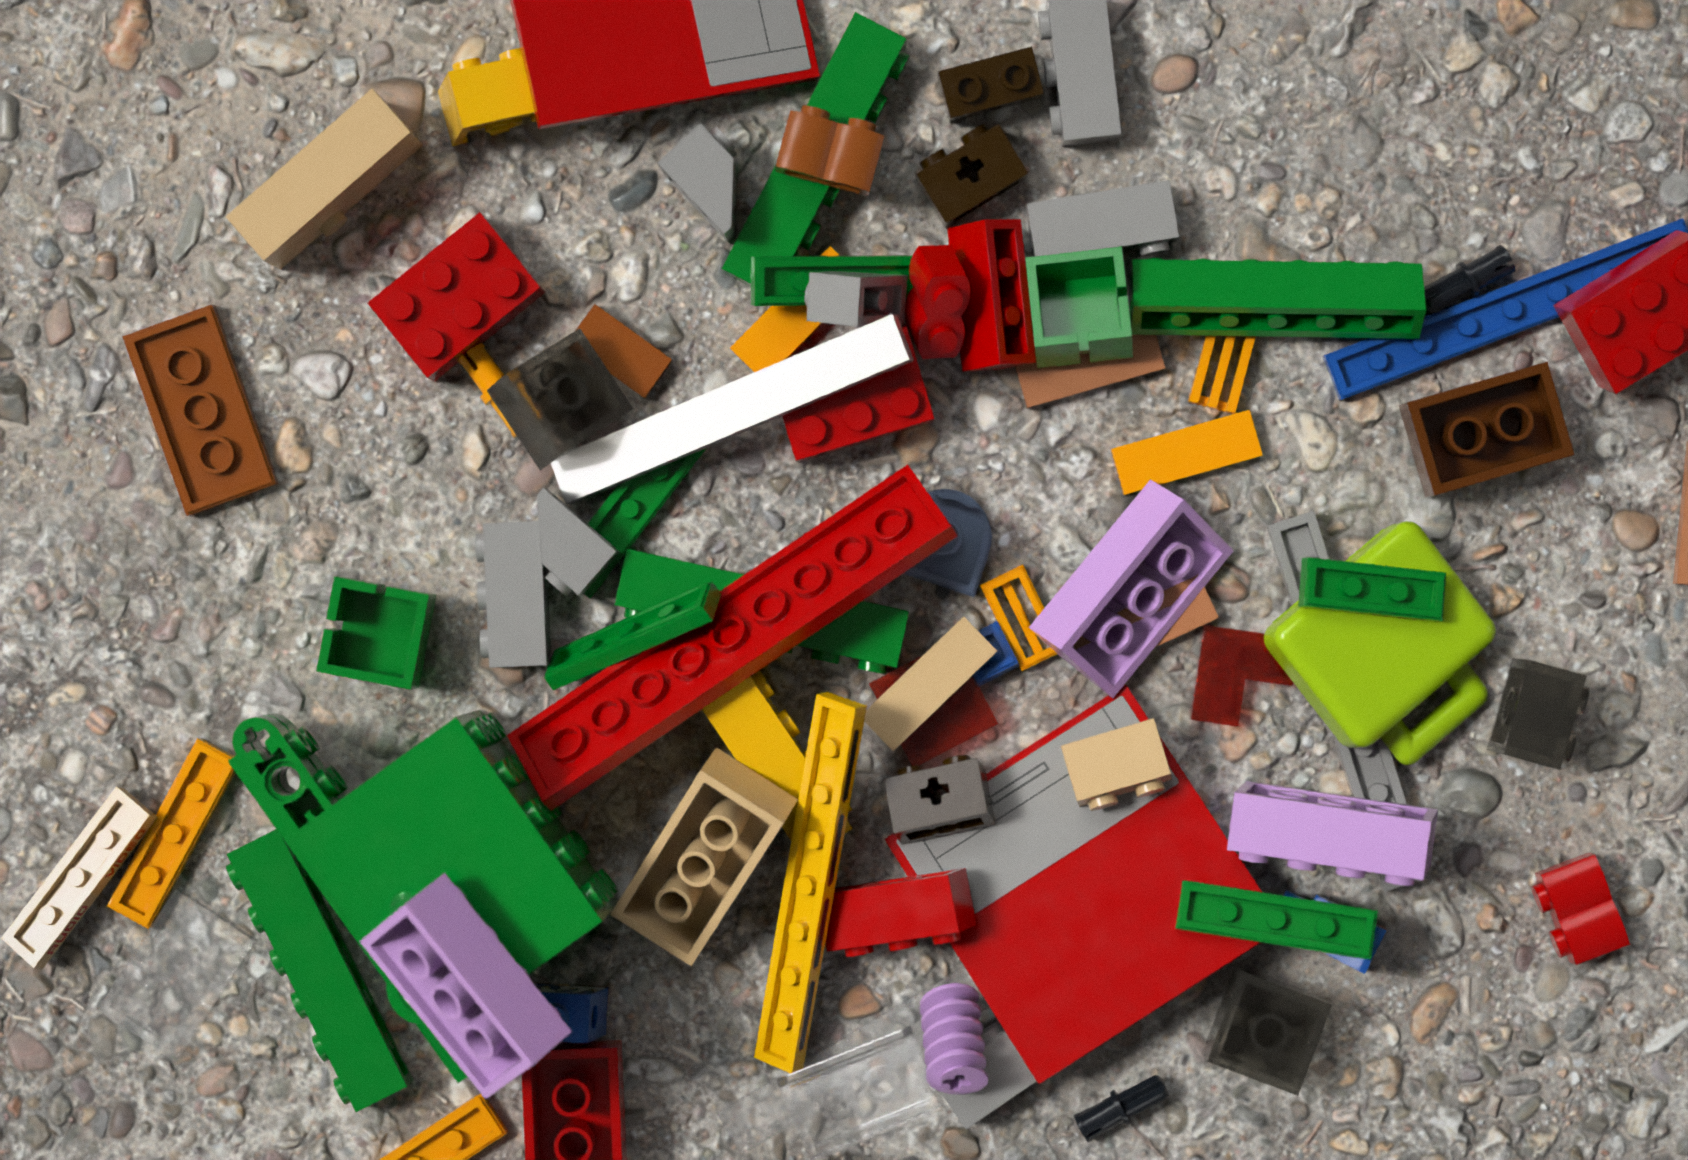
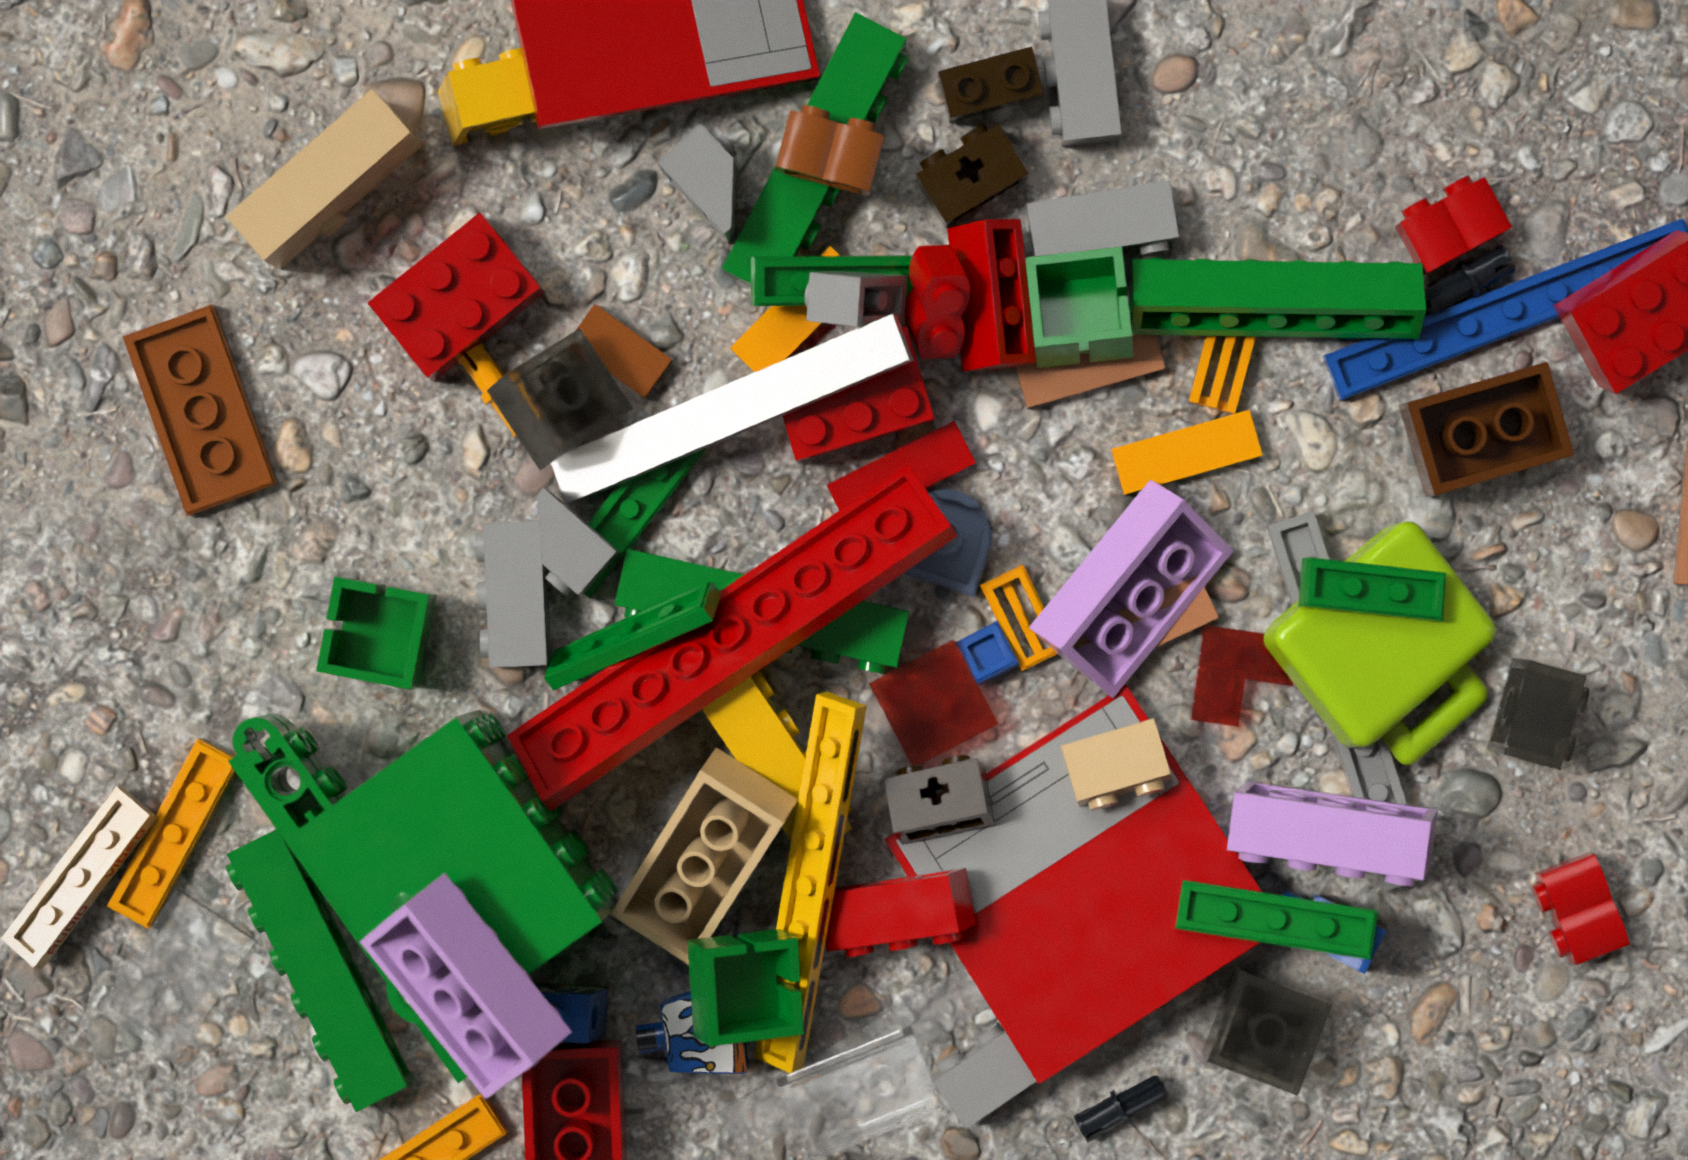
tan tile [864,616,997,751] -> none
lavender piece [920,983,988,1095] -> none
none -> torso [635,991,749,1074]
none -> green piece [687,929,804,1047]
none -> red tile [827,420,976,510]
none -> red brick [1395,175,1512,276]

